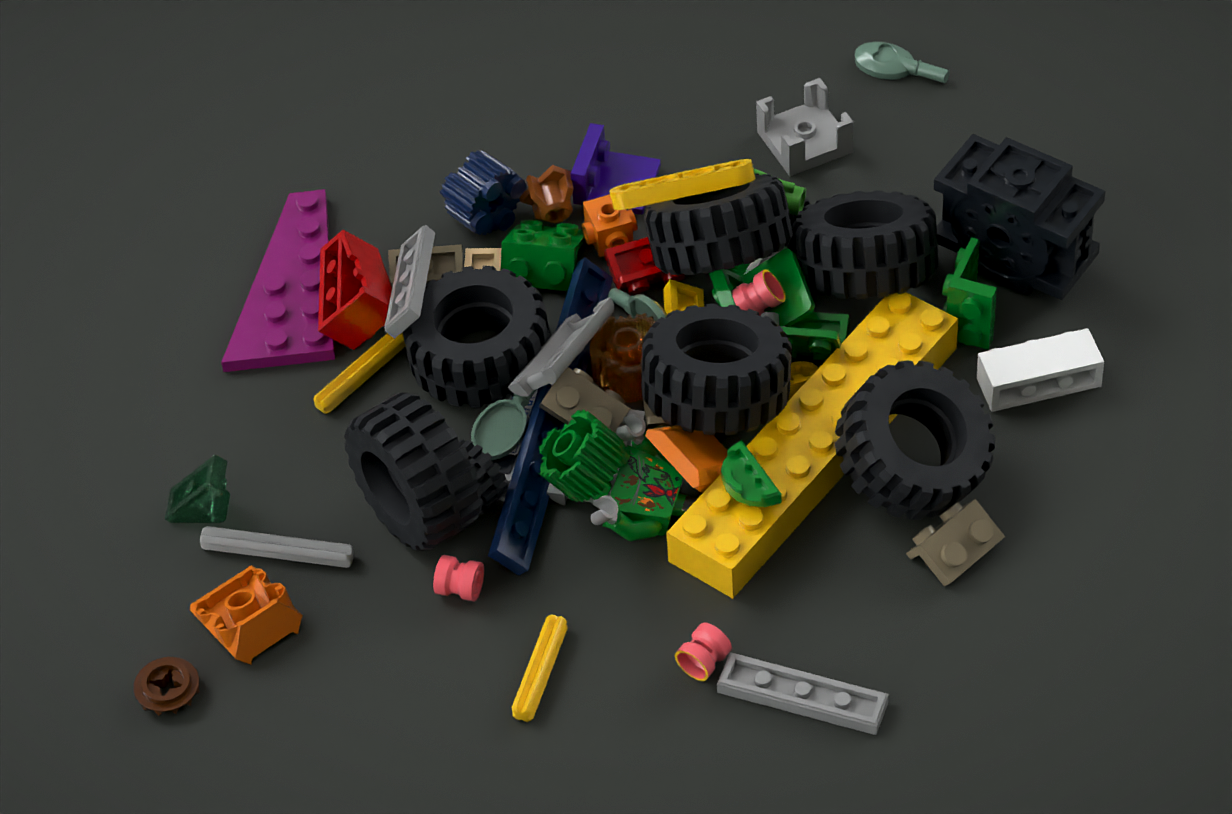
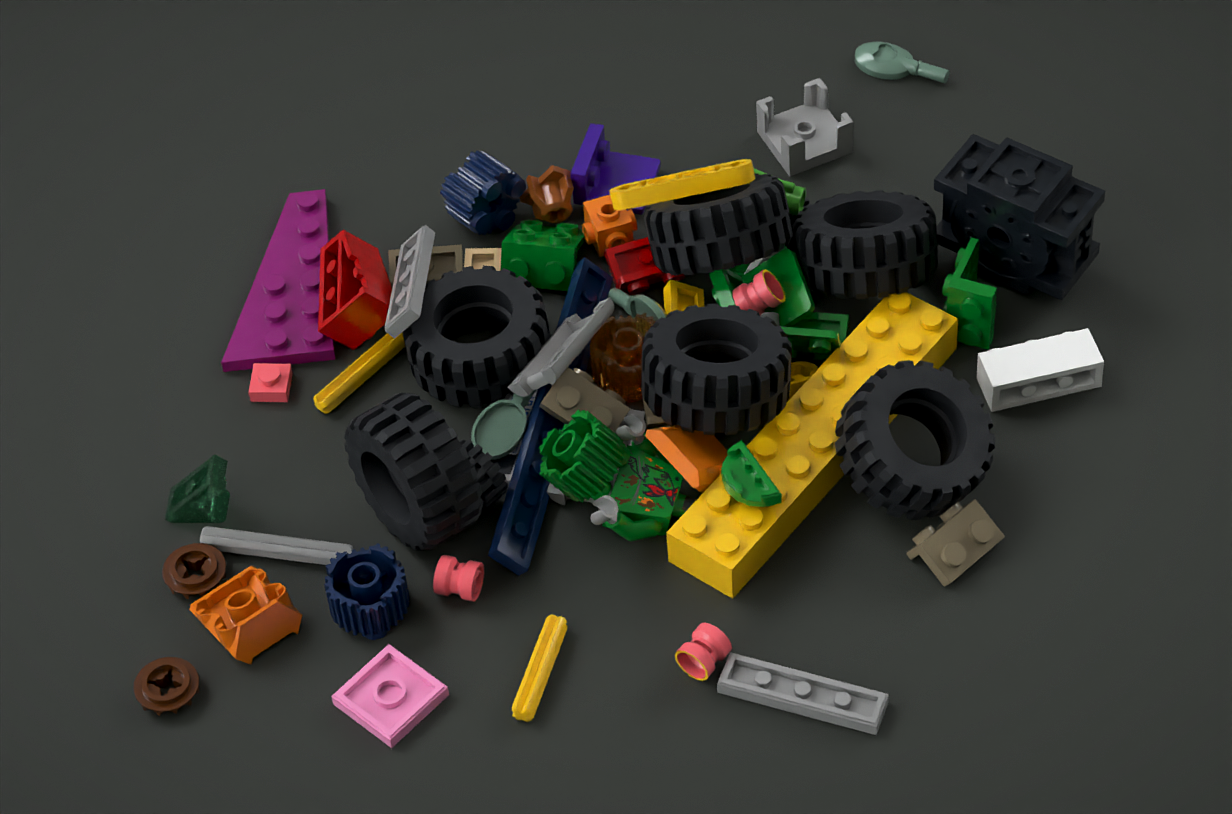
none -> reddish brown gear [162,543,226,600]
none -> coral plate [248,363,293,402]
none -> dark blue brick [324,543,410,640]
none -> bright pink tile [331,644,449,748]

